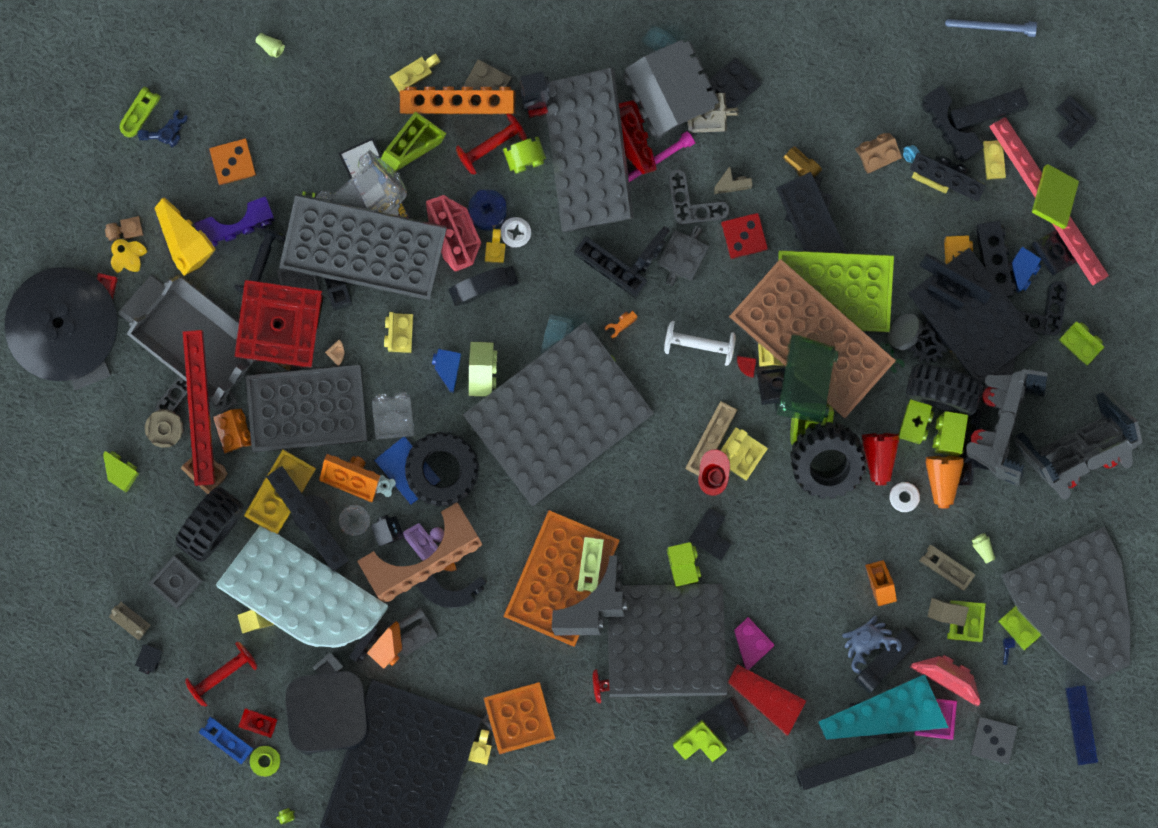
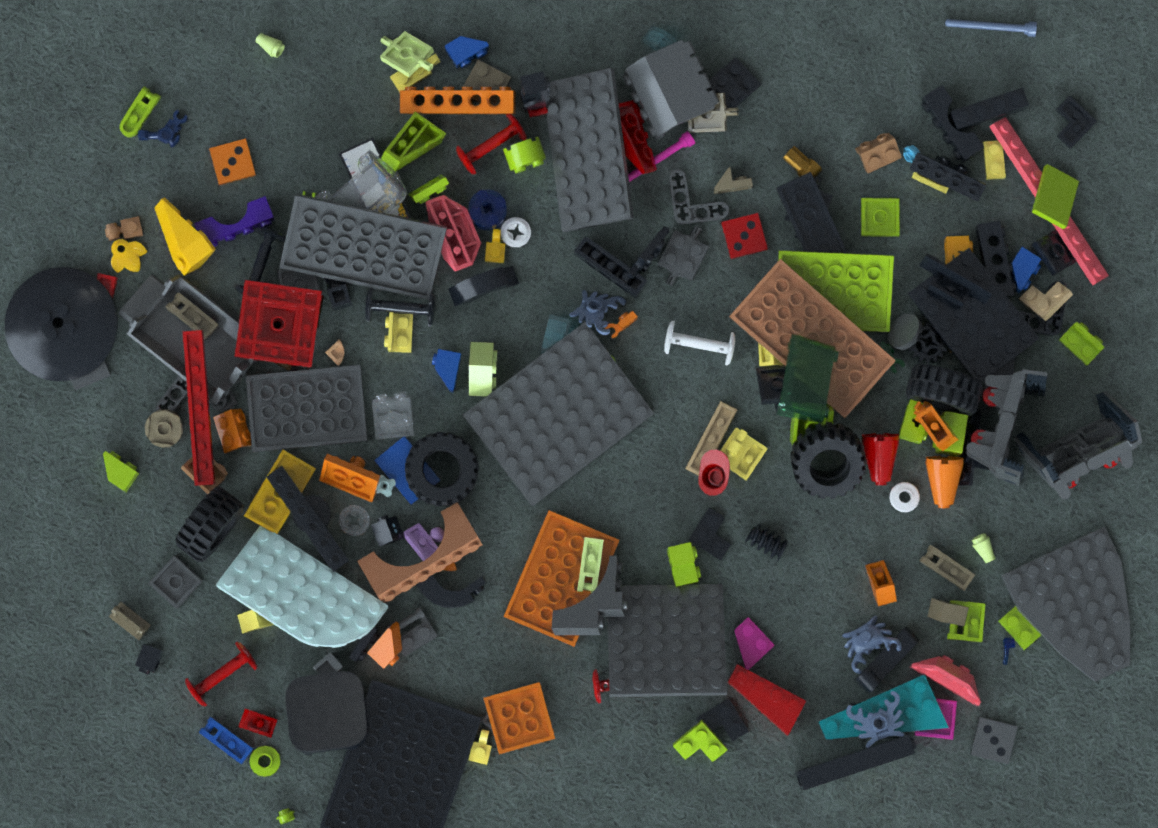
red tile [737,356,756,378] -> none
clear blue plate [1065,686,1098,765] -> none
none -> dark tan plate [165,292,219,340]
none -> black hose [365,288,436,327]
none -> yellowish green plate [380,31,434,77]
none -> lime plate [409,175,449,204]
none -> blue slope [444,36,489,69]
none -> sand blue animal [569,290,626,335]
none -> black piece [745,523,788,562]
none -> sand blue animal [846,691,904,748]
none -> lime plate [861,198,900,237]
none -> orange plate [914,401,932,423]
none -> orange slope [916,405,959,451]
none -> tan plate [1019,282,1073,321]

